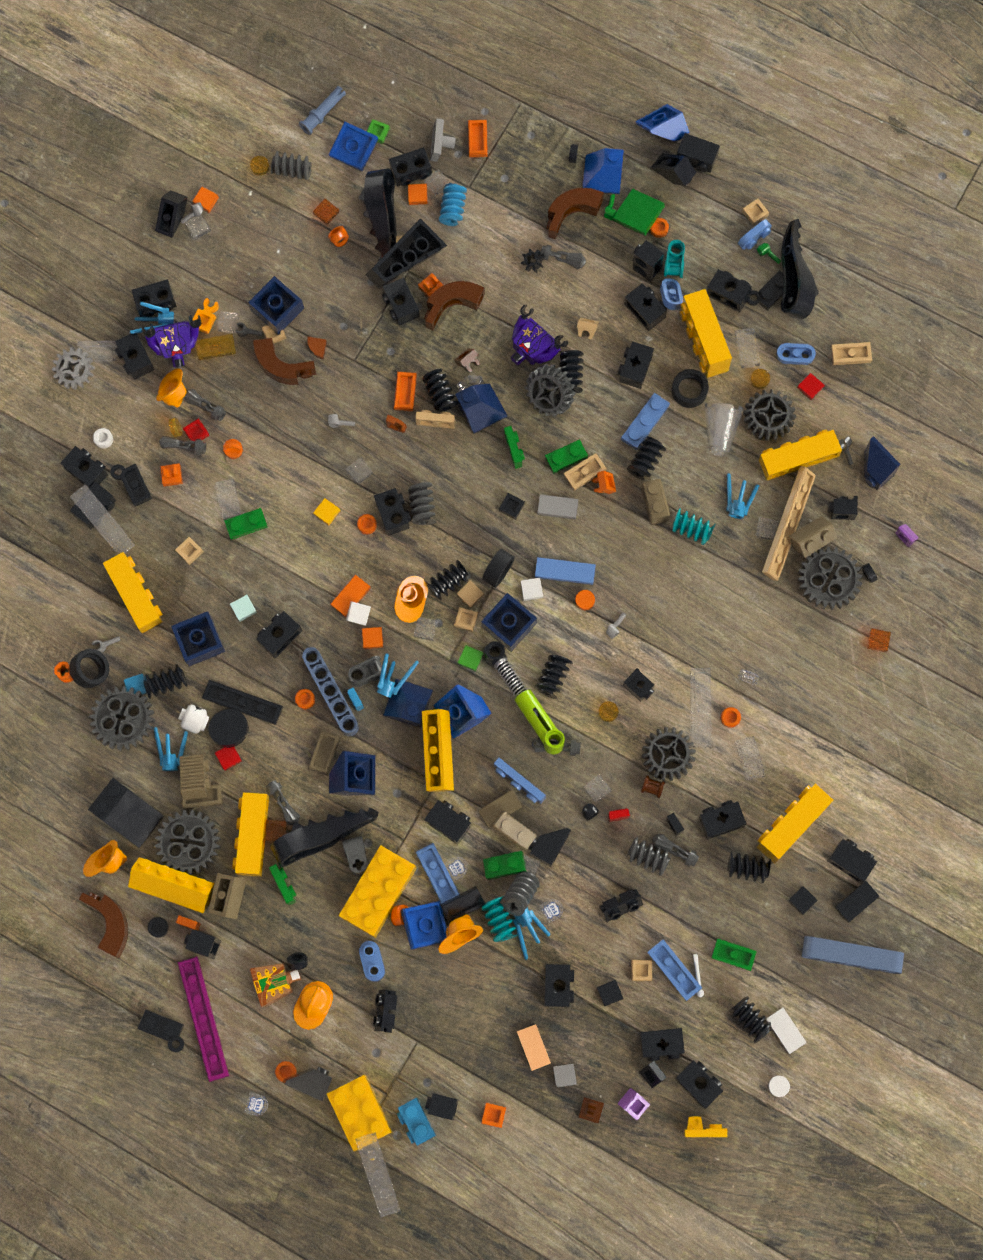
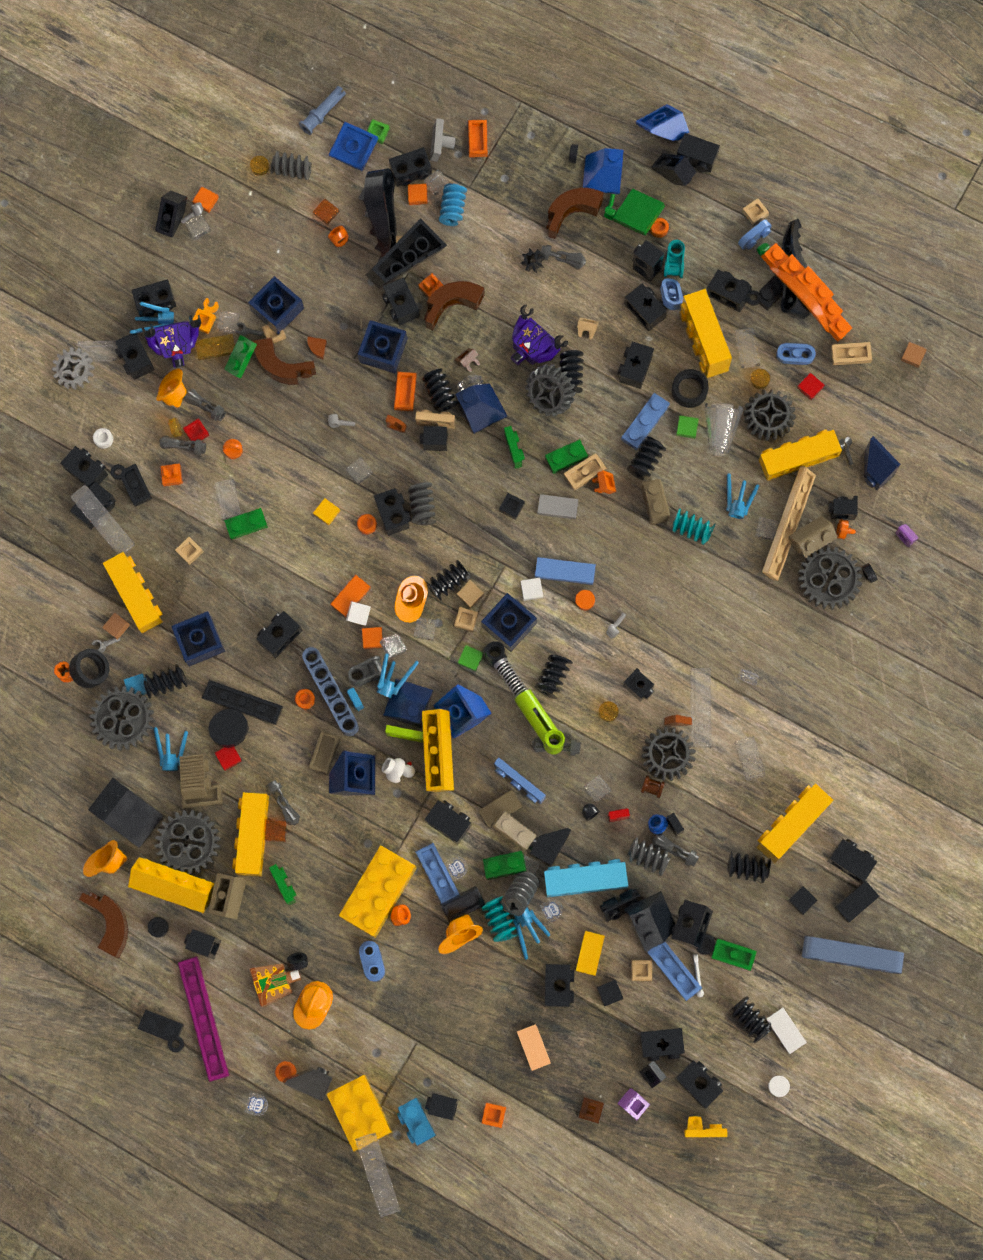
orange tile [176,916,201,931] -> none
white head [178,704,209,734] -> none
light aqua tile [230,595,257,622] -> none
black animal [270,808,379,867] -> none
dark grey piece [342,836,368,877] -> none
black hinge [373,990,398,1033] -> none
blue tile [401,901,447,950] -> none
black tyre [482,549,515,588] -> none
light grey slope [553,1064,577,1088] -> none
black brick [699,800,747,840] -> none
orange tile [720,707,741,728] -> none
clear orange tile [867,628,891,652] -> none
none -> medium nougat tile [102,613,130,640]
none -> green plate [224,335,257,378]
none -> dark blue brick [357,320,408,373]
none -> clear tile [380,633,407,658]
none -> white animal [382,758,415,783]
none -> lime tile [385,725,424,743]
none -> black brick [420,426,448,451]
none -> medium azure brick [544,859,628,898]
none -> yellow tile [576,931,605,976]
none -> black slope [624,891,675,951]
none -> blue plate [648,814,668,834]
none -> dark orange tile [664,715,692,726]
none -> black brick [672,900,713,950]
none -> bright green tile [676,415,699,439]
none -> black tile [695,934,715,955]
none -> orange piece [761,243,852,342]
none -> orange tile [836,519,856,539]
none -> medium nougat tile [901,342,927,368]

